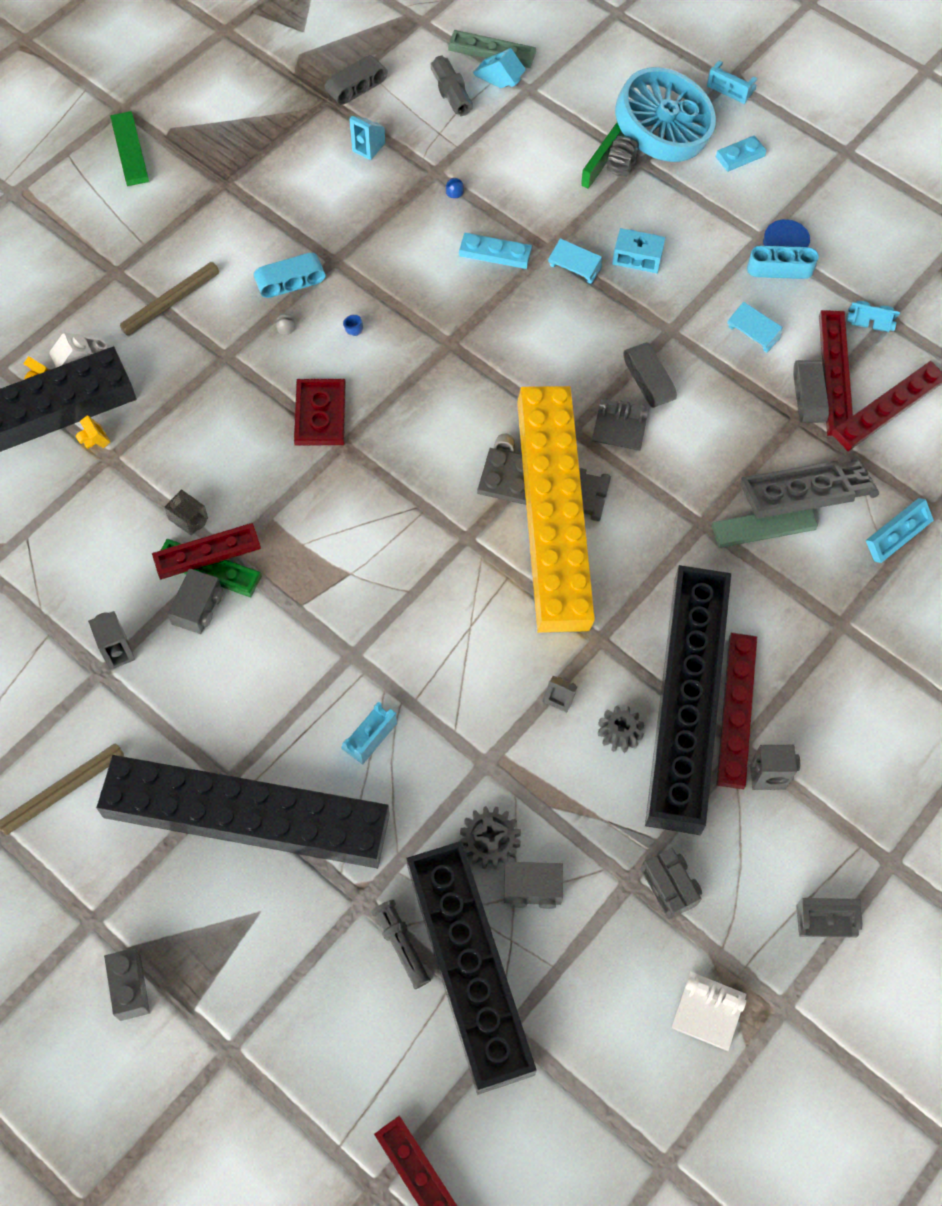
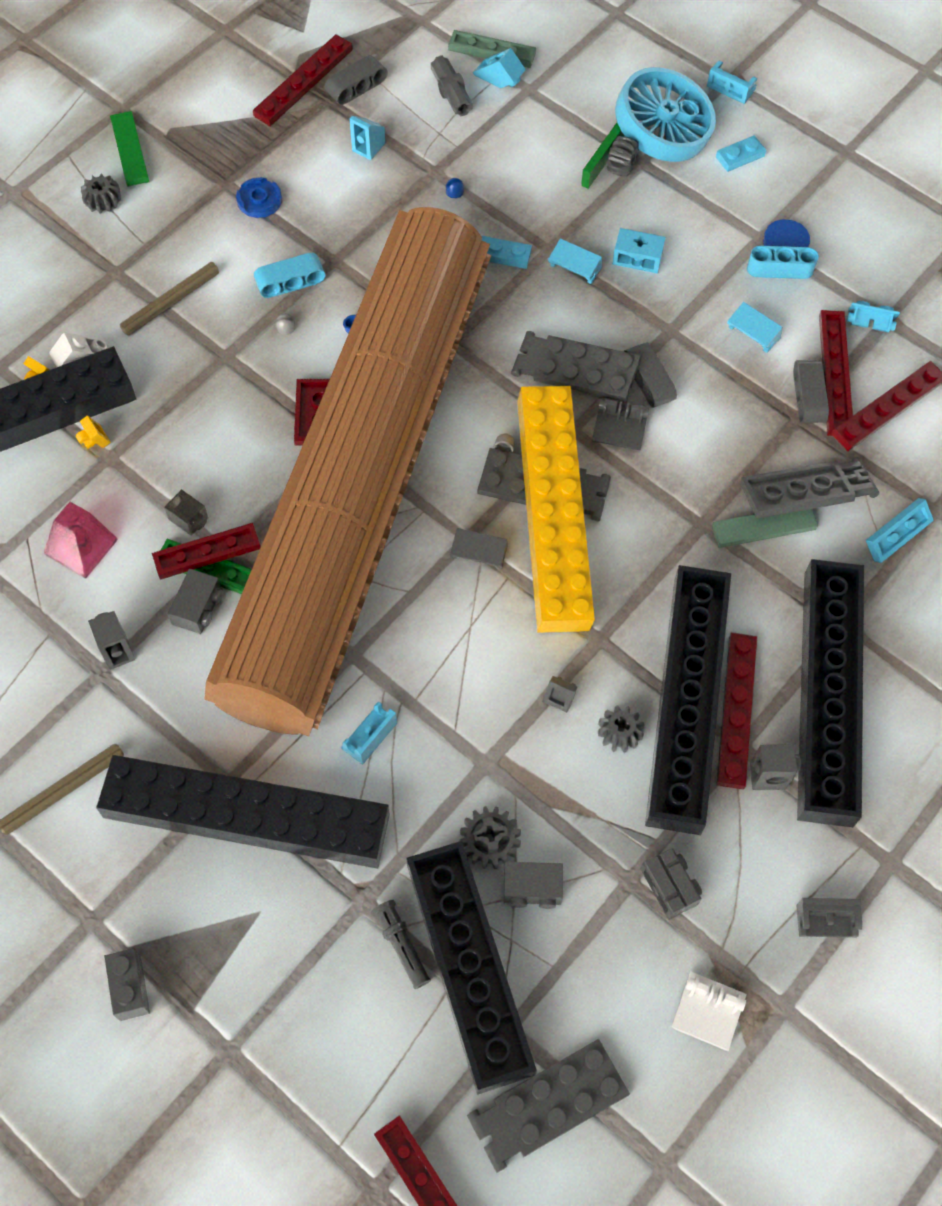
none -> clear pink slope [44,501,118,578]
none -> dark grey gear [81,173,121,214]
none -> medium nougat piece [204,207,491,736]
none -> blue tile [236,177,282,218]
none -> dark red plate [253,34,353,127]
none -> dark grey hinge [450,528,508,569]
none -> dark grey hinge [467,1039,630,1173]
none -> dark grey hinge [511,331,641,402]
none -> black brick [797,559,864,828]

